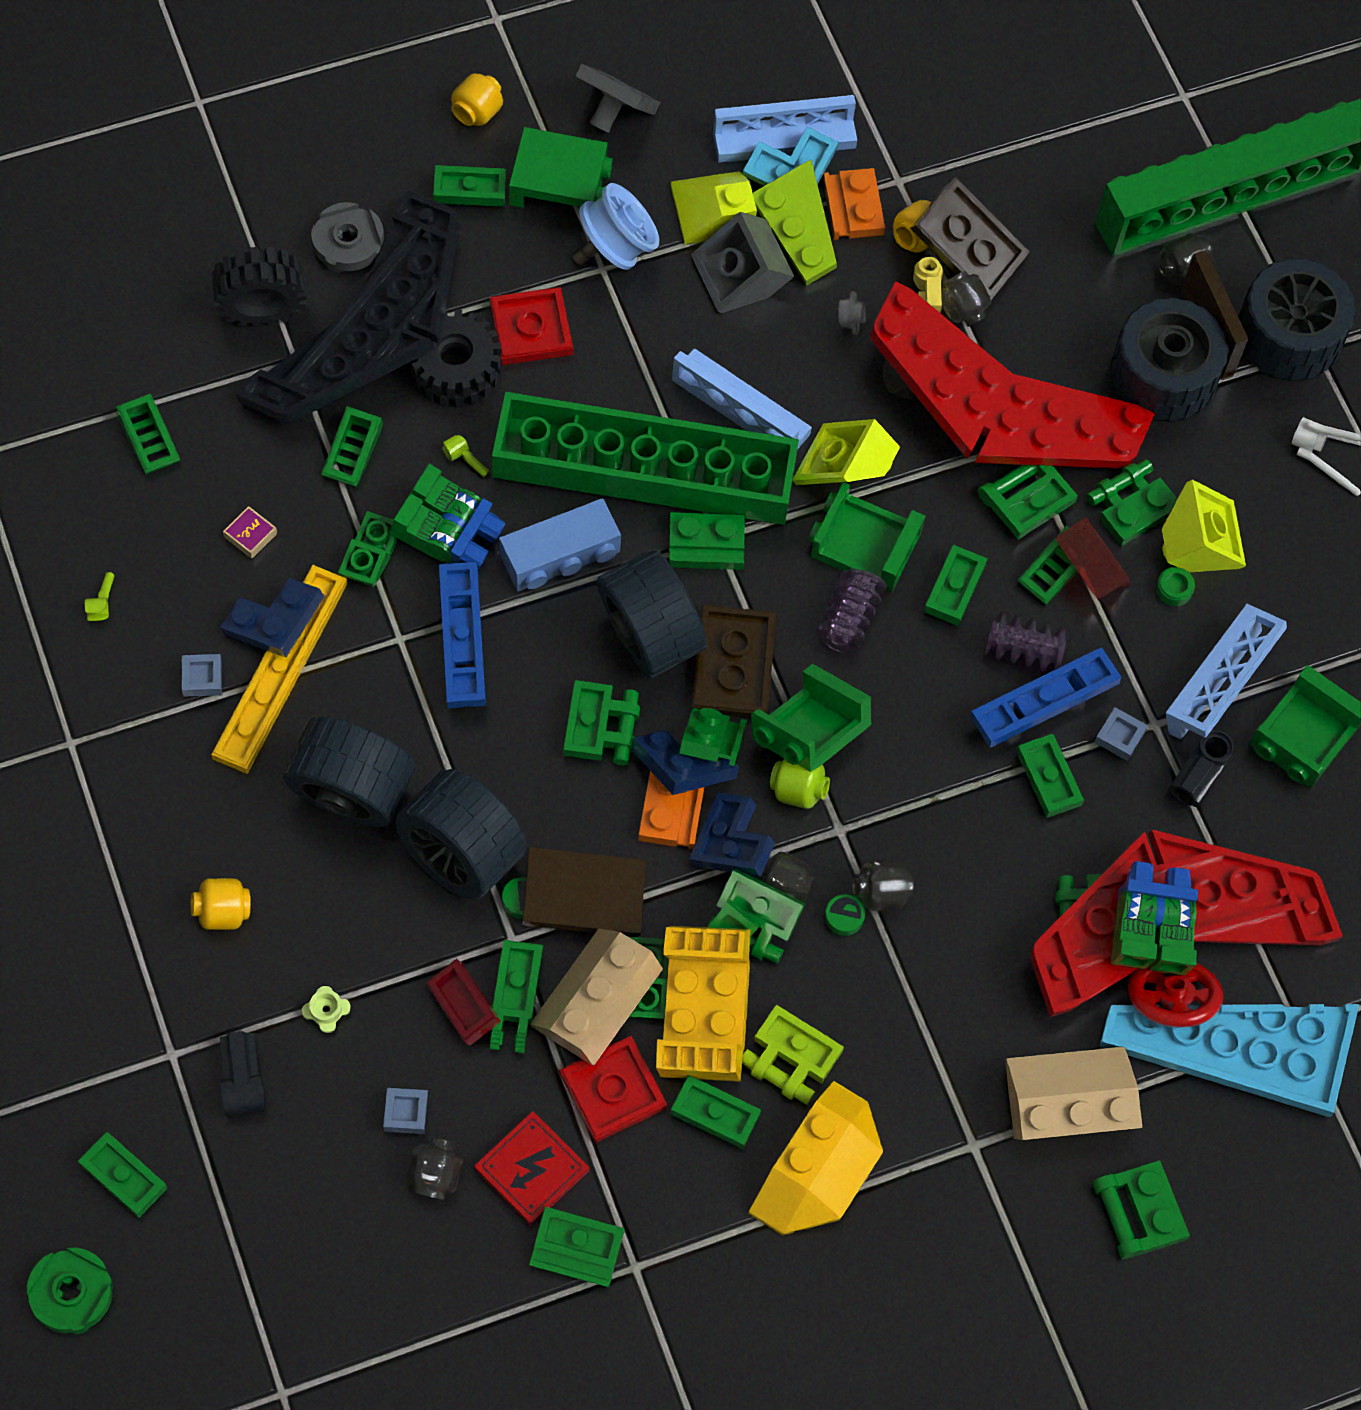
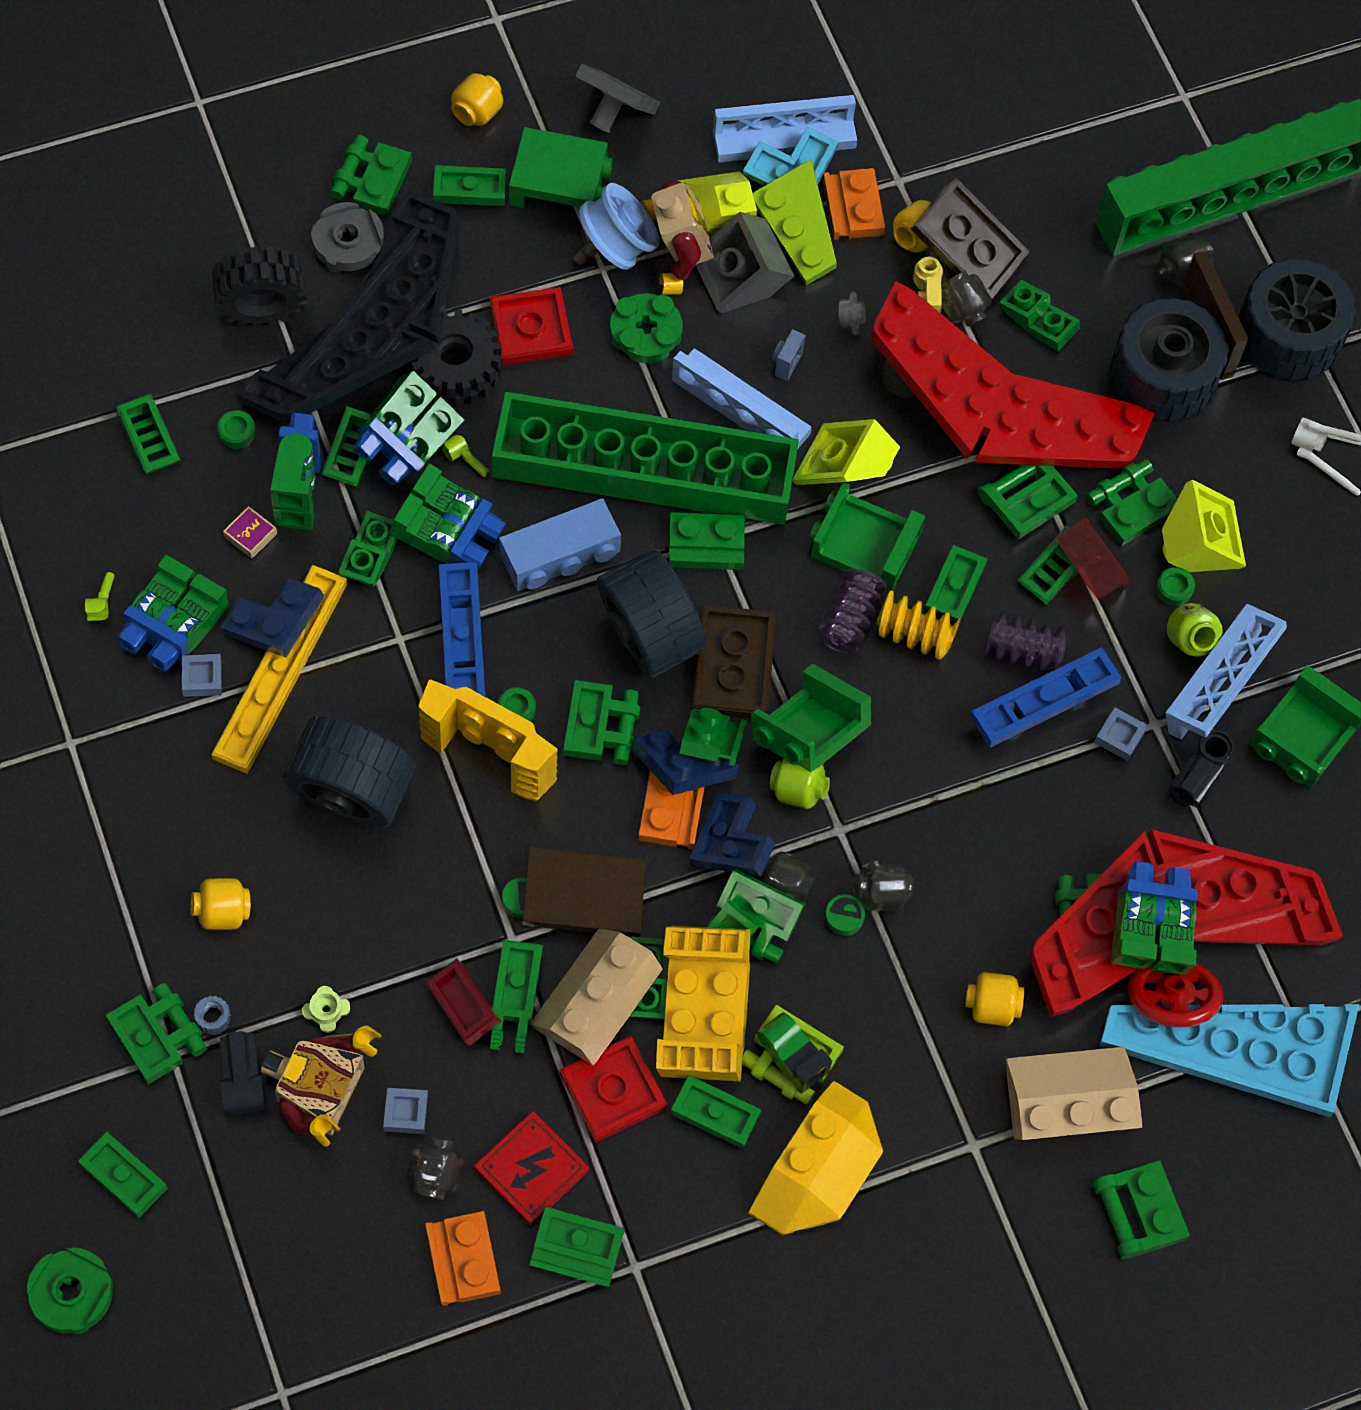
black wheel [396,769,526,900] -> none
green plate [1016,734,1084,818] -> none
none -> green plate [106,983,207,1085]
none -> hips [118,555,229,672]
none -> sand blue axle [194,996,231,1036]
none -> green tile [217,410,256,449]
none -> torso [261,1026,382,1147]
none -> green hips [270,413,322,530]
none -> green plate [330,135,412,217]
none -> hips [353,371,464,485]
none -> yellow plate [418,680,558,801]
none -> orange plate [425,1211,501,1307]
none -> green tile [497,687,536,722]
none -> green plate [610,293,683,363]
none -> torso [641,181,714,295]
none -> leg [757,1012,833,1094]
none -> sand blue plate [772,329,806,382]
none -> yellow piece [876,590,961,660]
none -> yellow head [965,972,1024,1027]
none -> green slope [999,280,1080,352]
none -> lime head [1167,603,1223,657]

